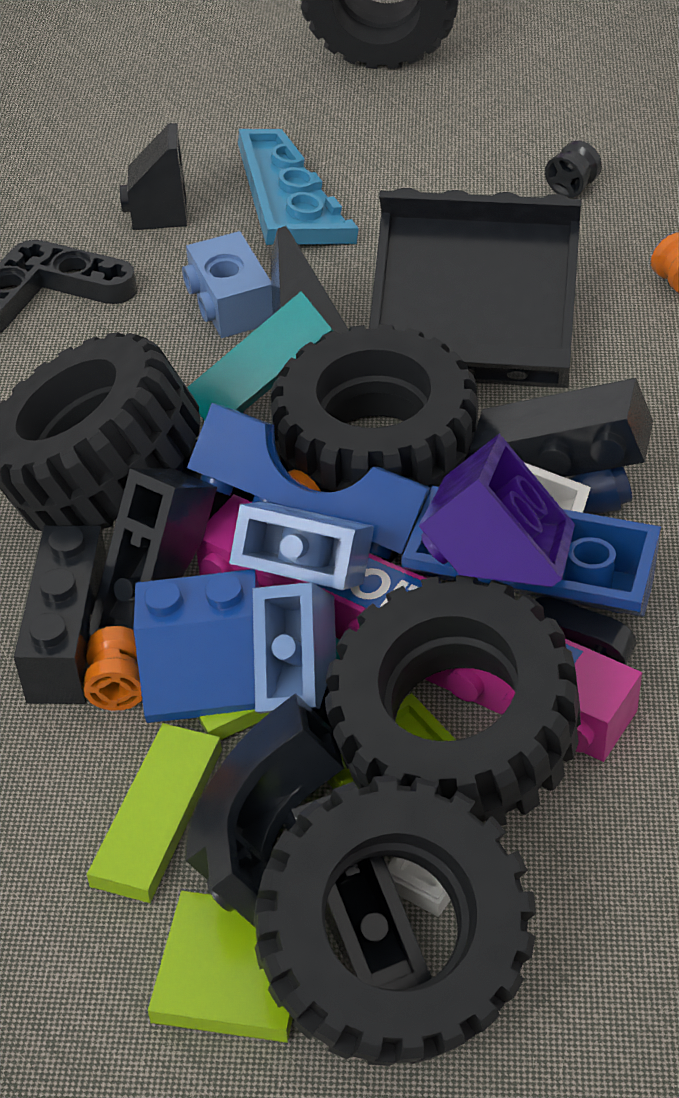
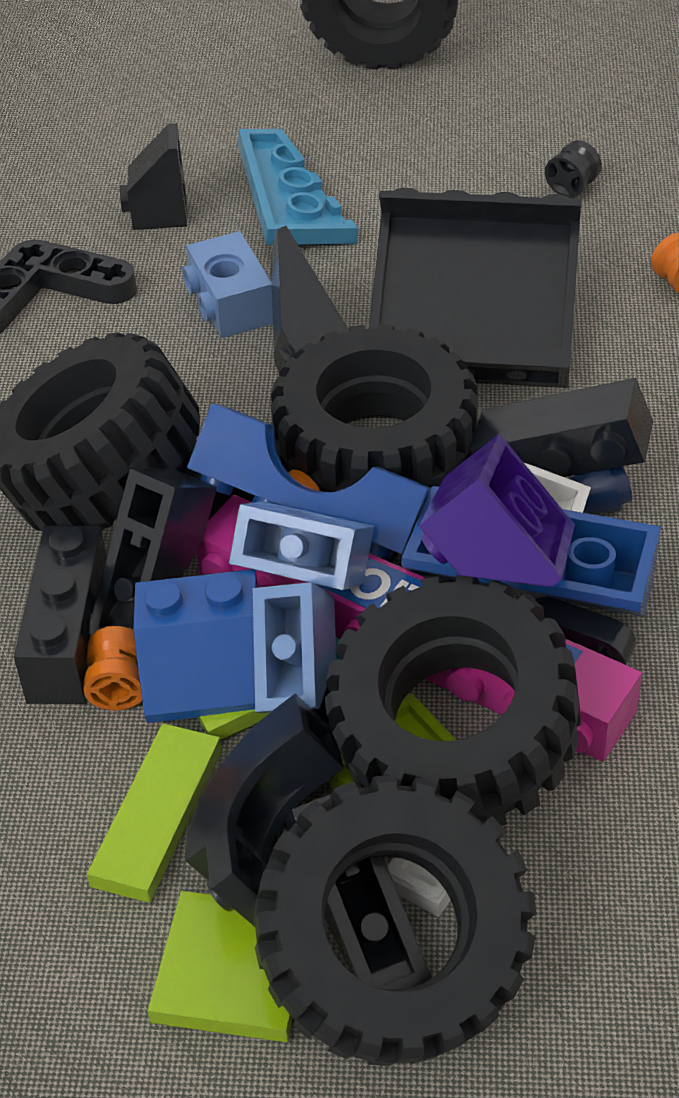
teal tile [187,291,334,421] -> none

